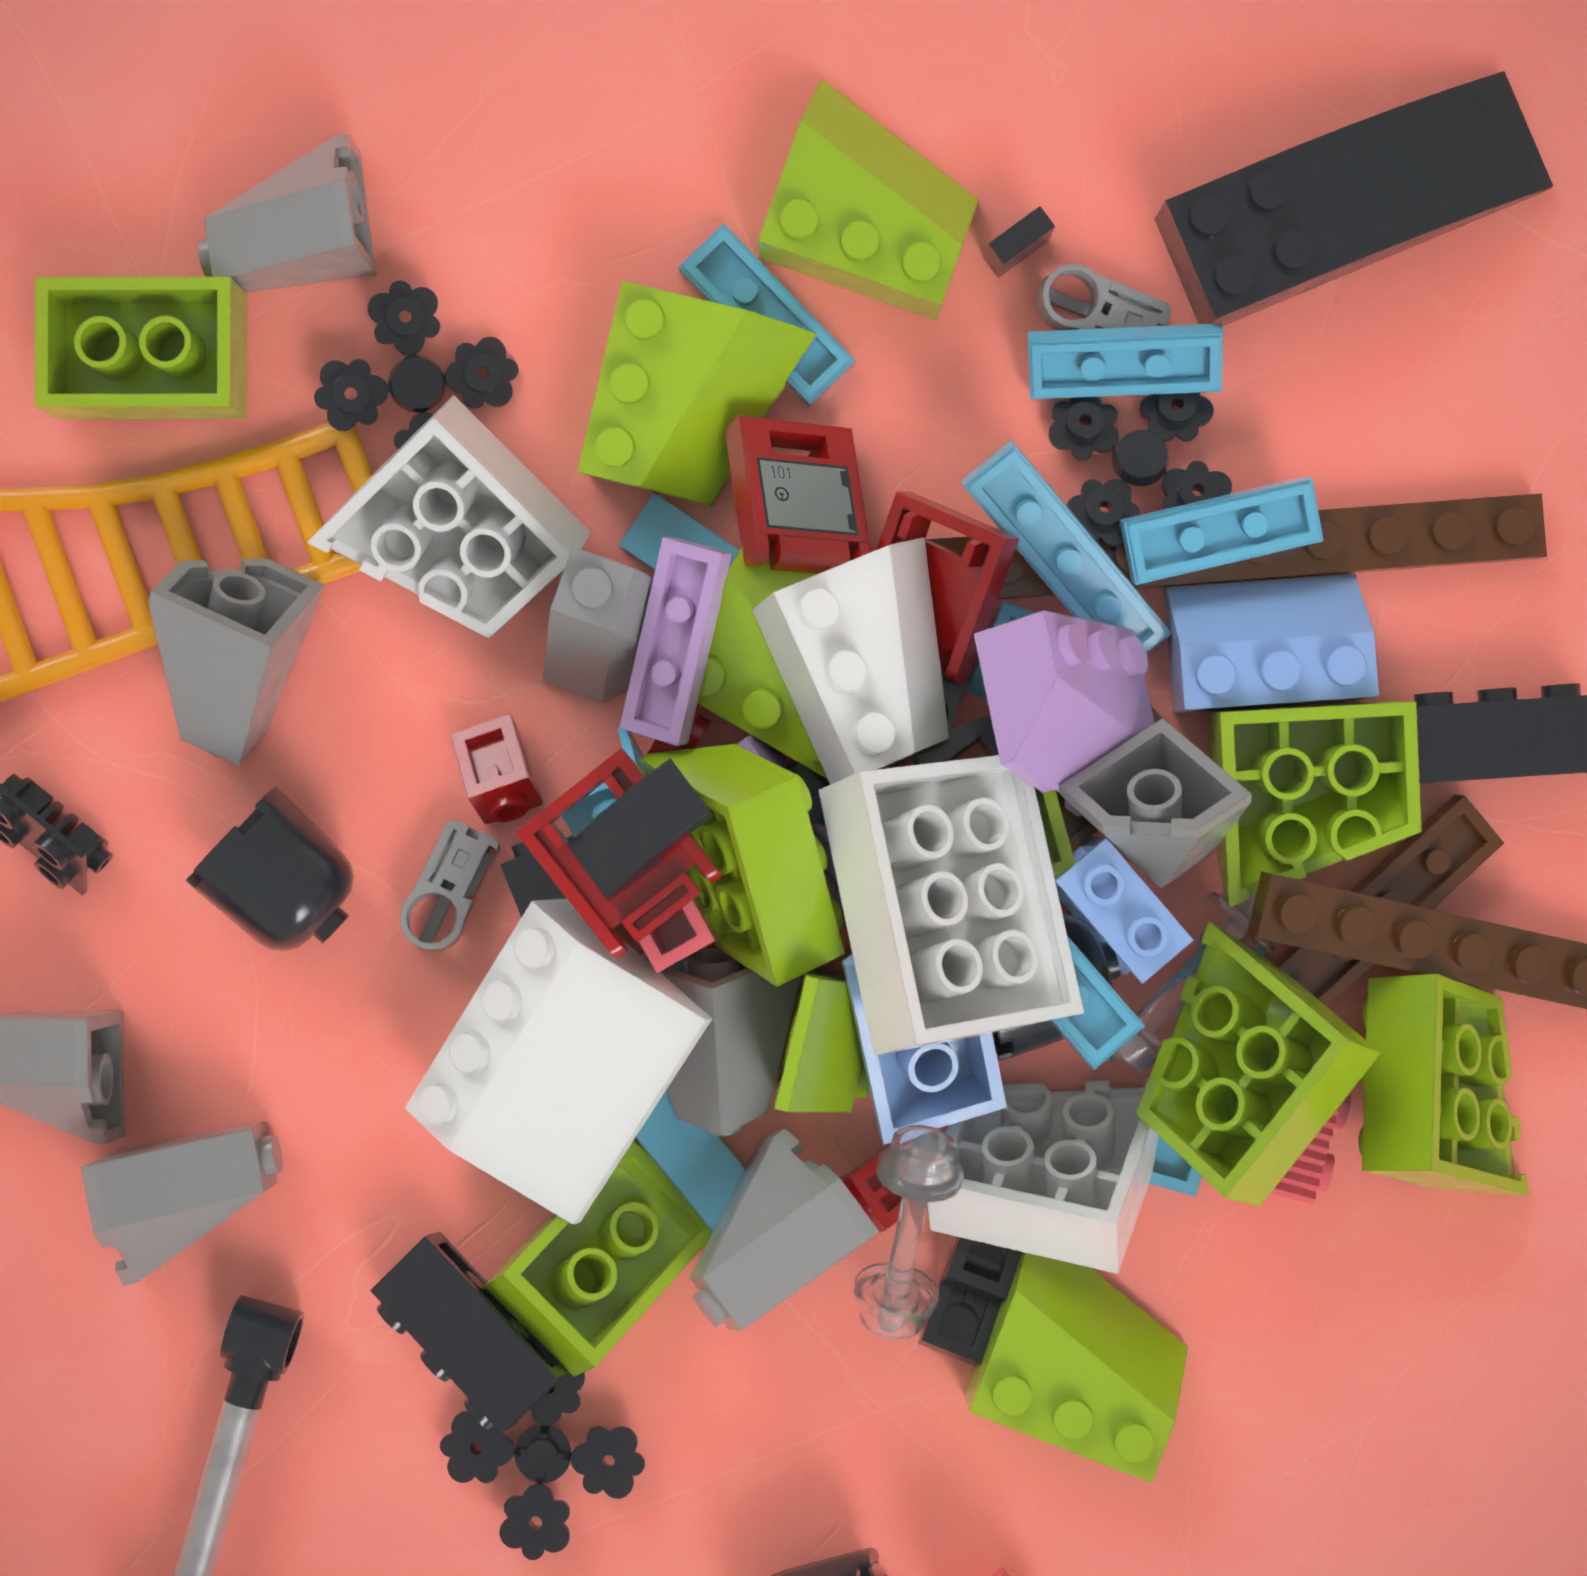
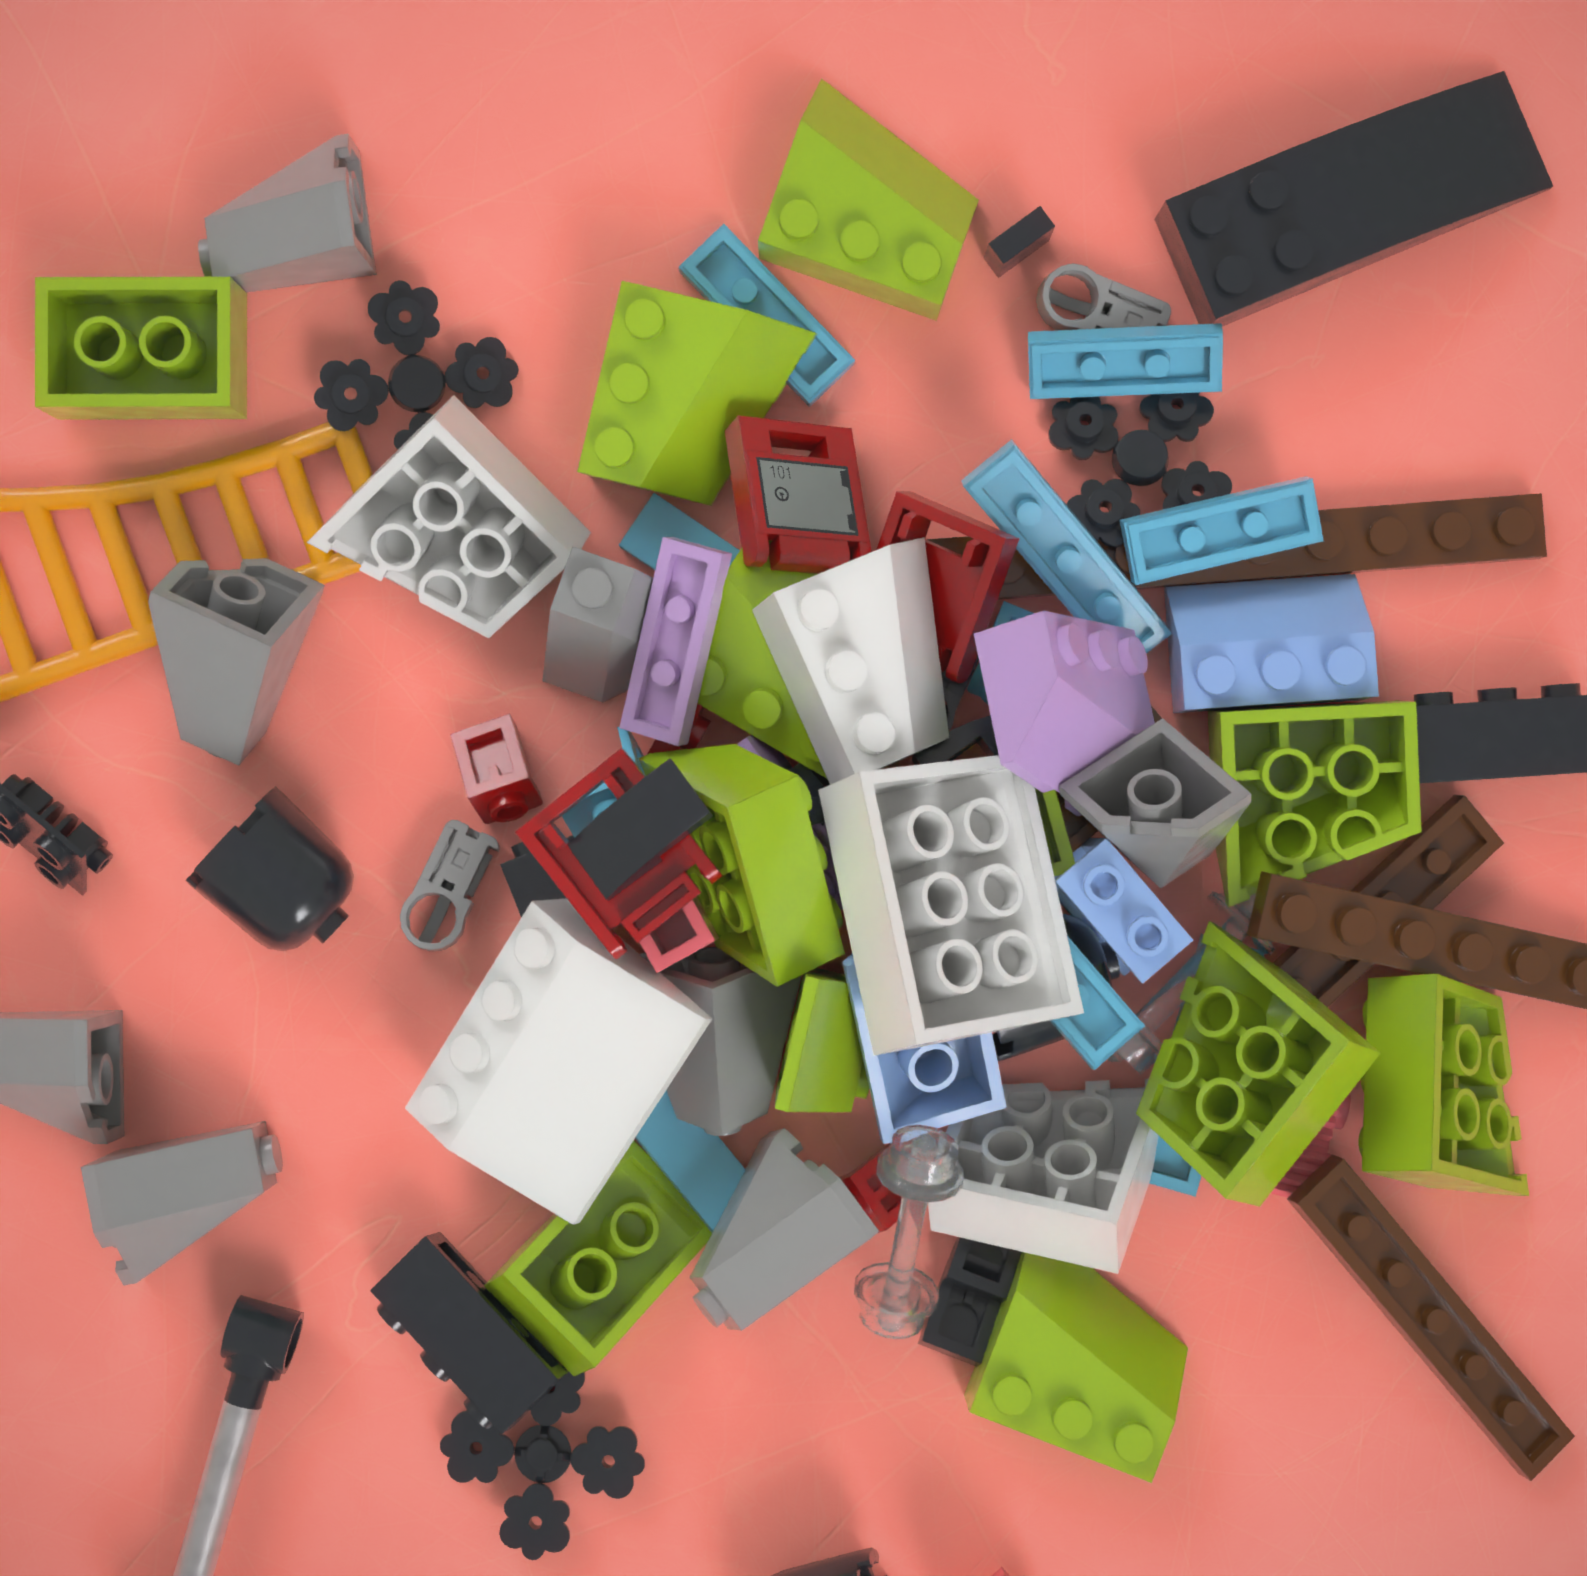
none -> reddish brown plate [1287,1154,1575,1481]

